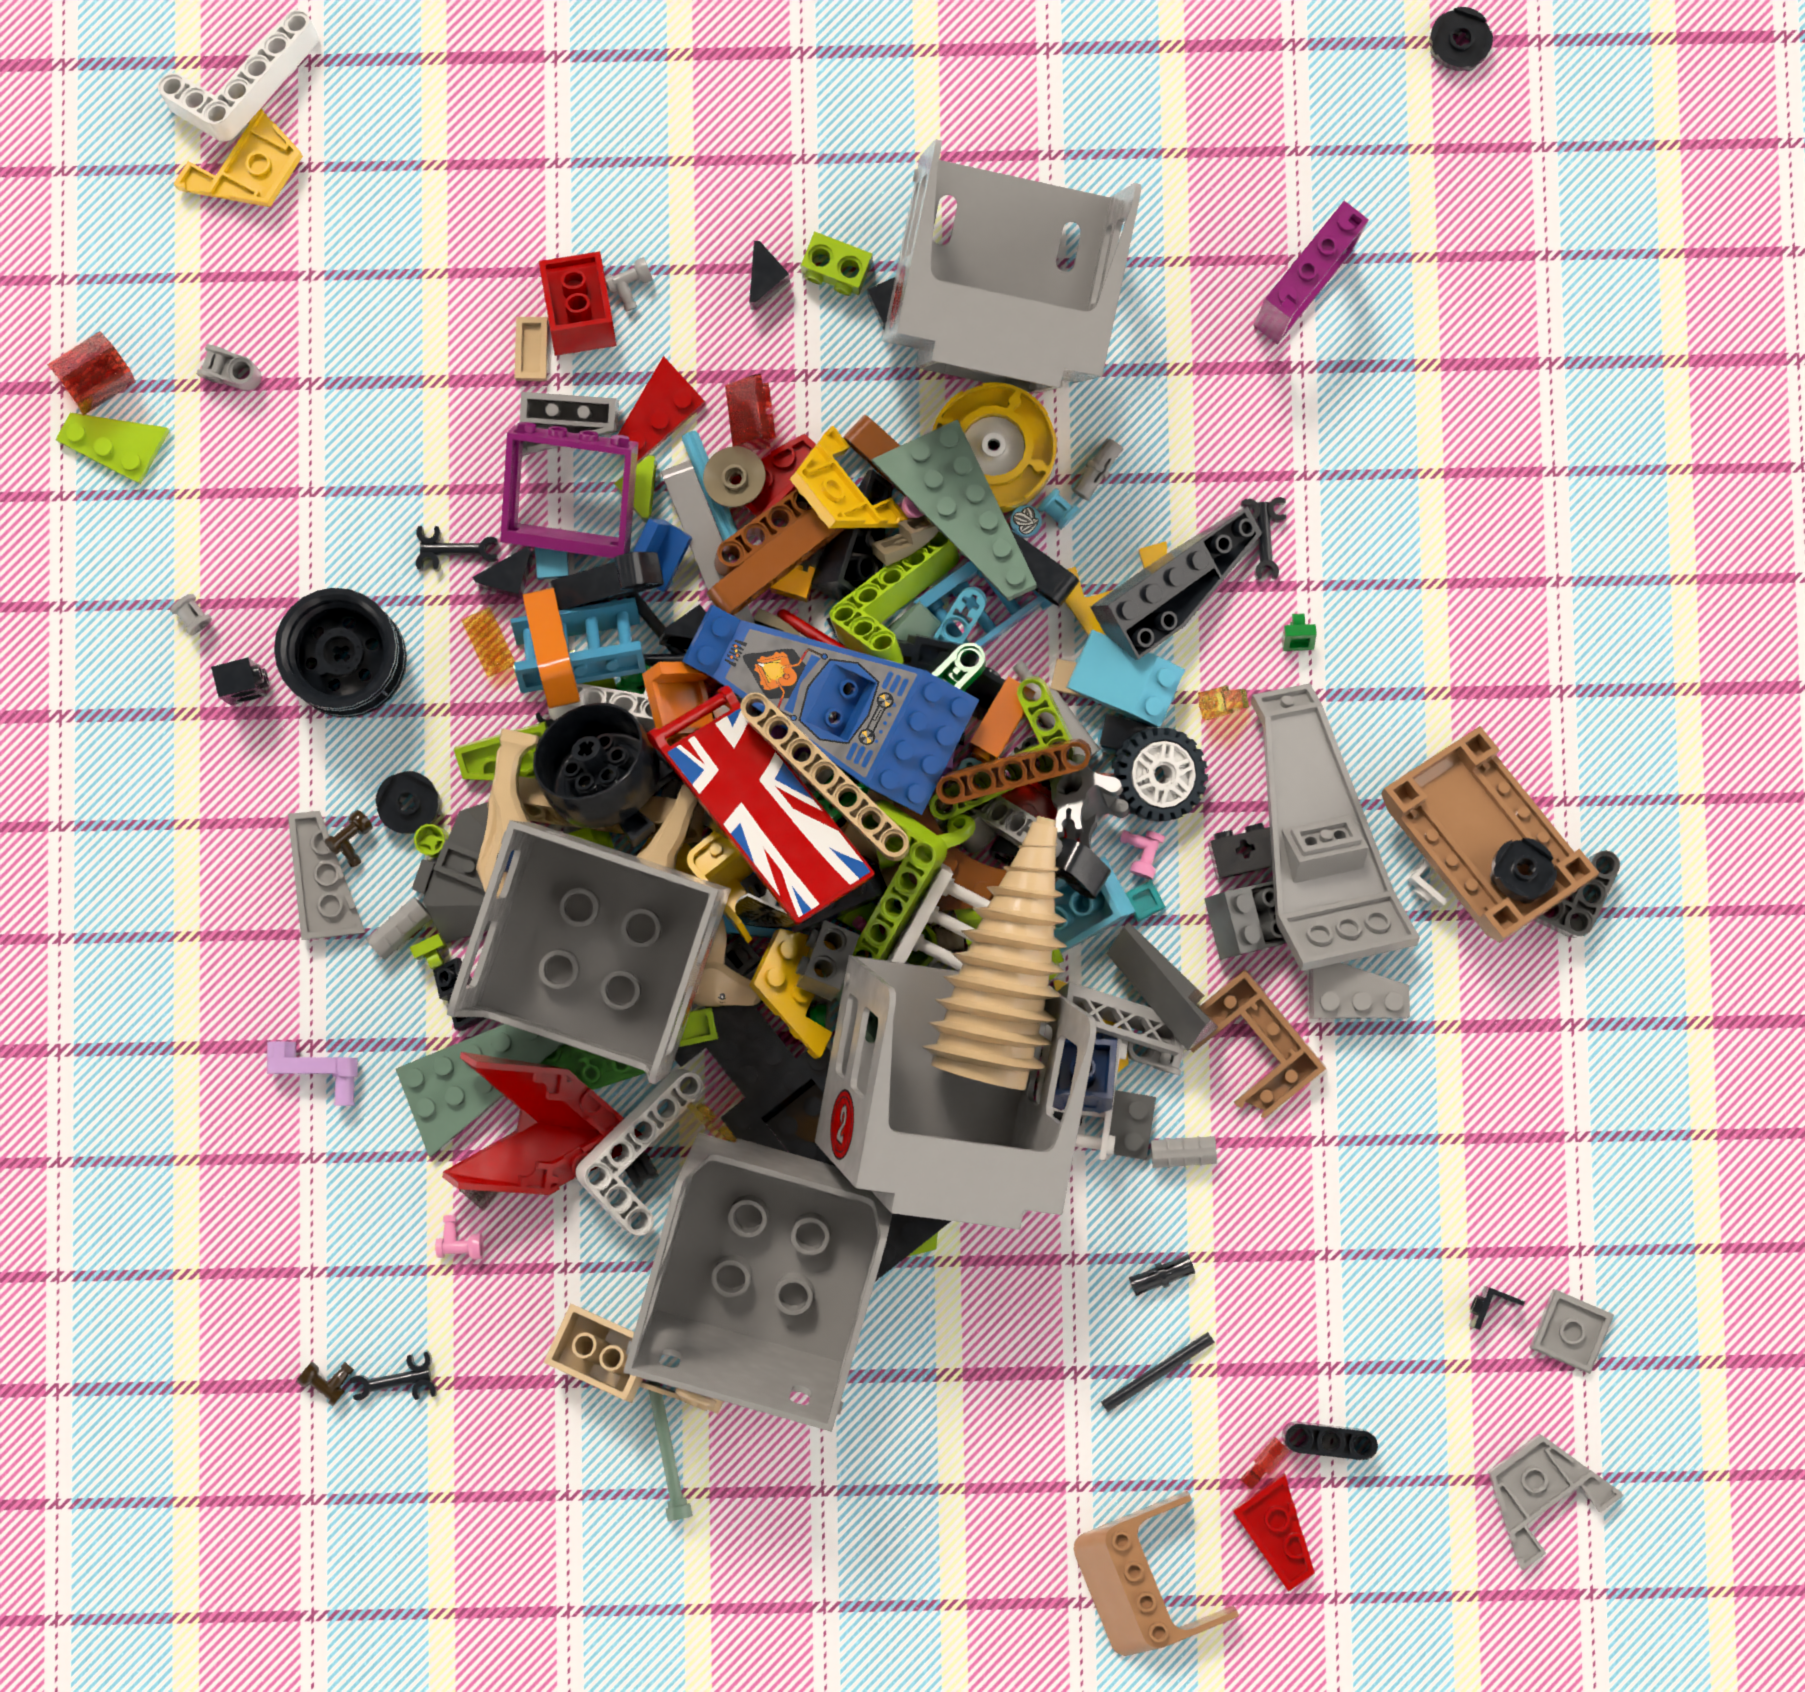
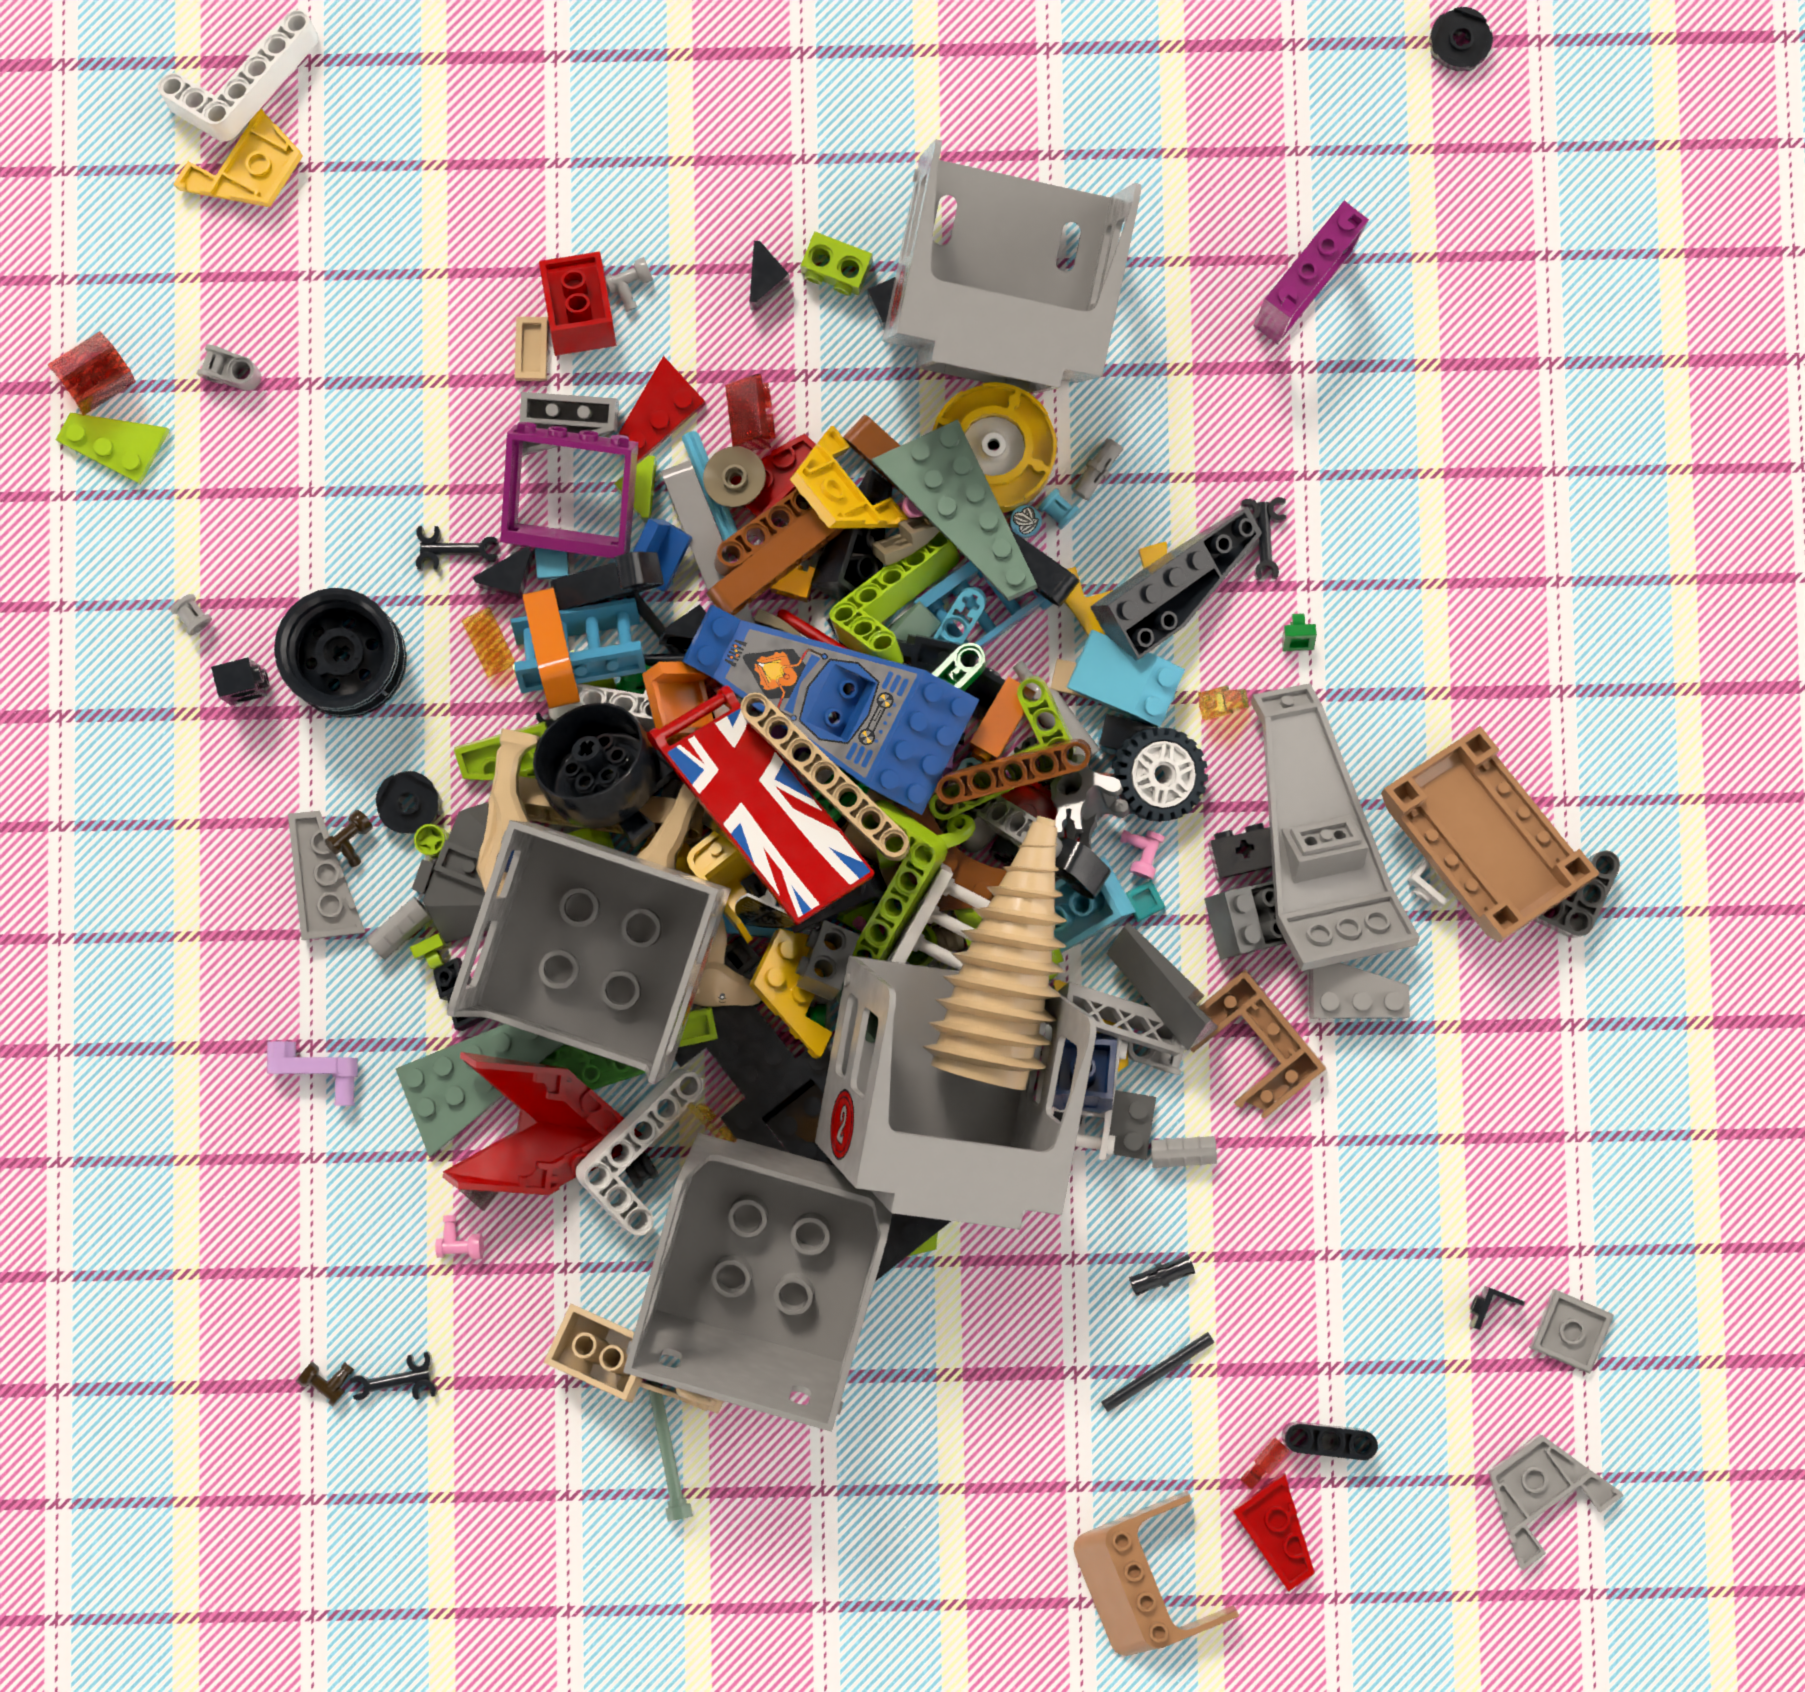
black plate [1490,838,1557,904] -> none

